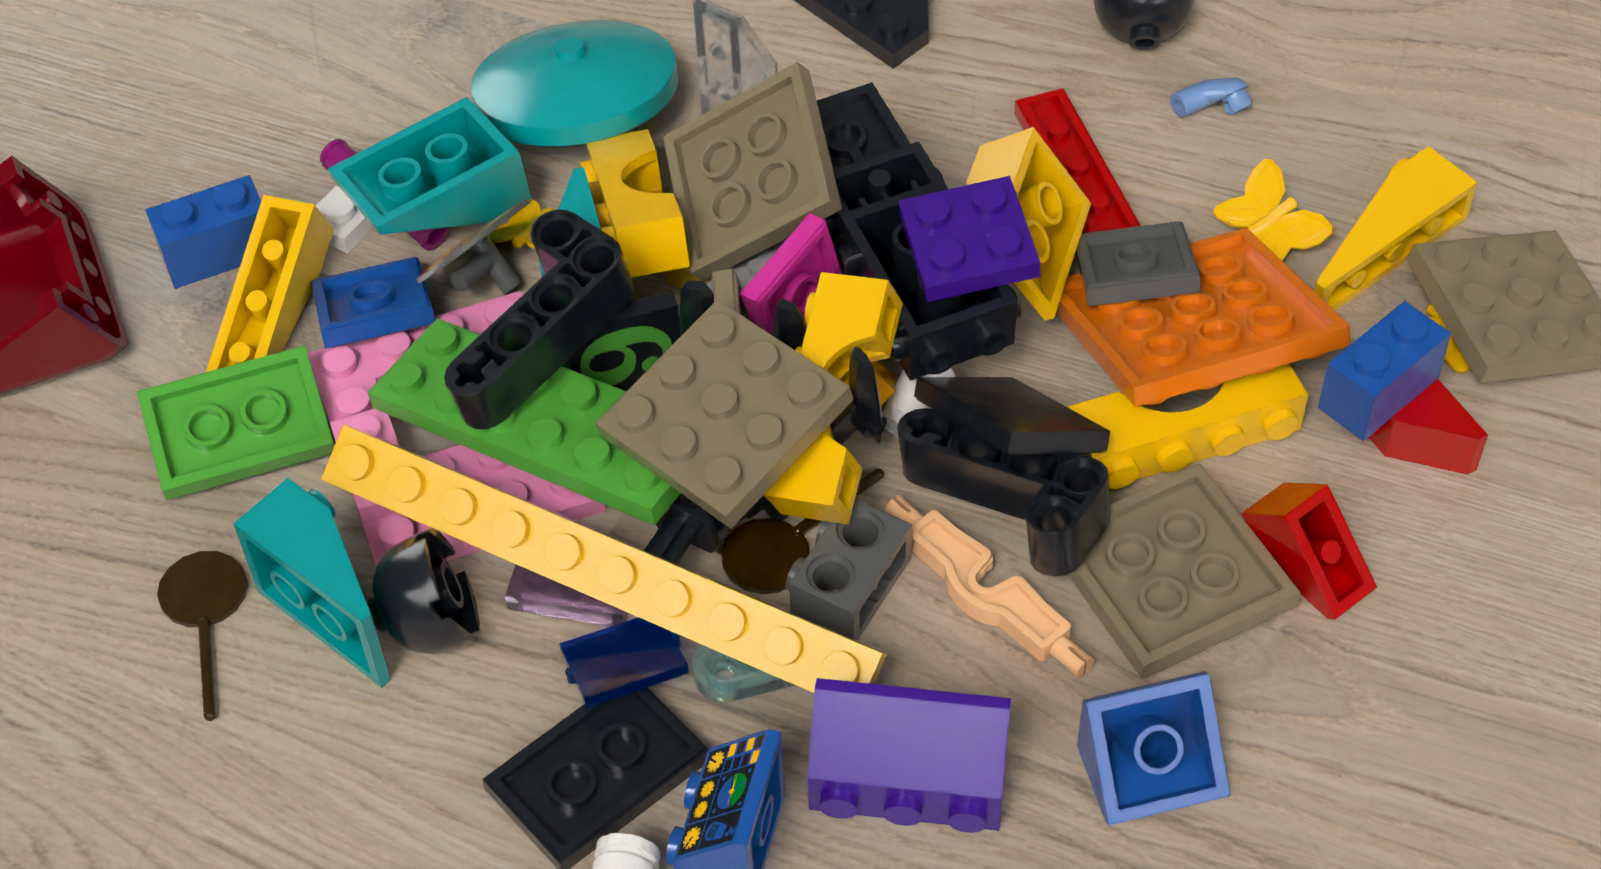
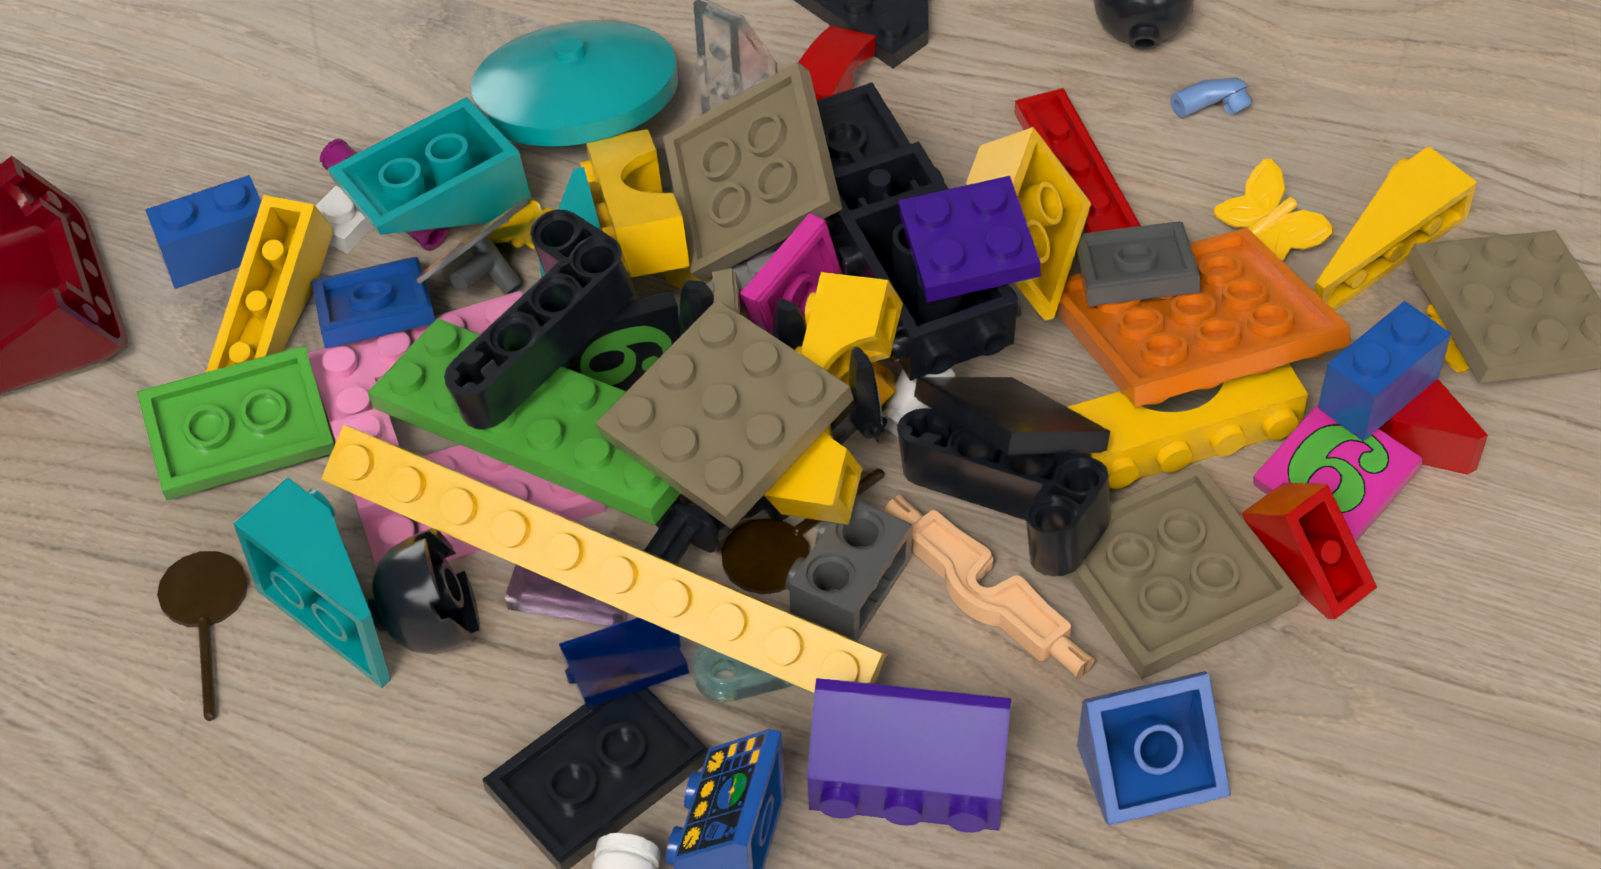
none -> red slope [798,26,876,100]
none -> tile [1253,403,1422,542]

